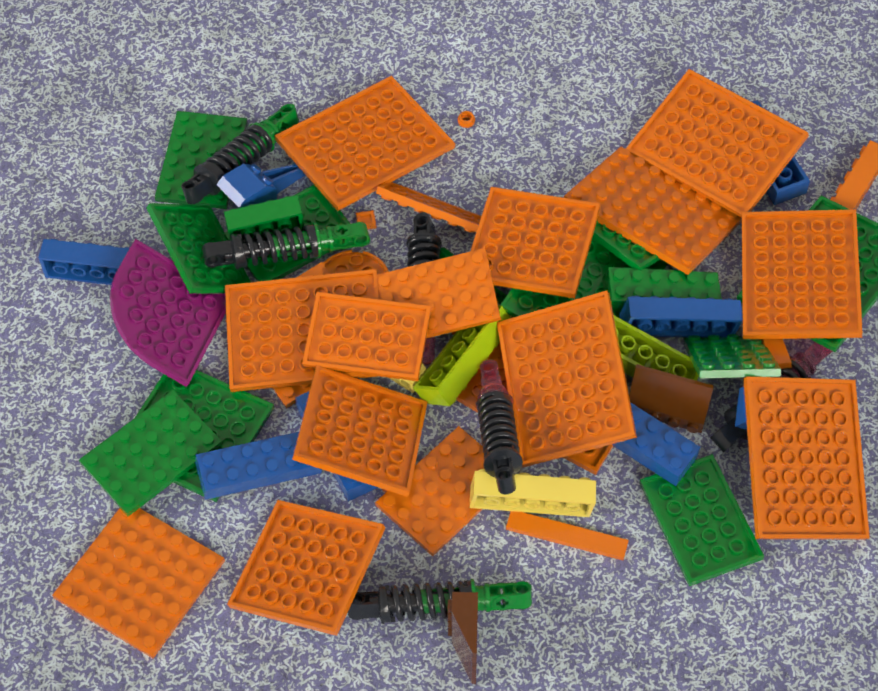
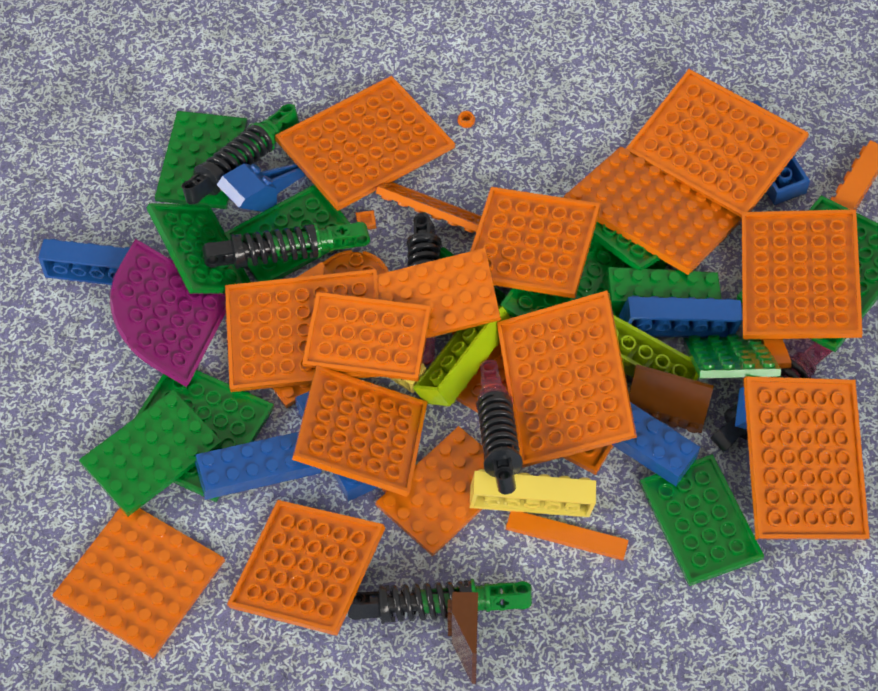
green brick [224,195,304,240] -> none

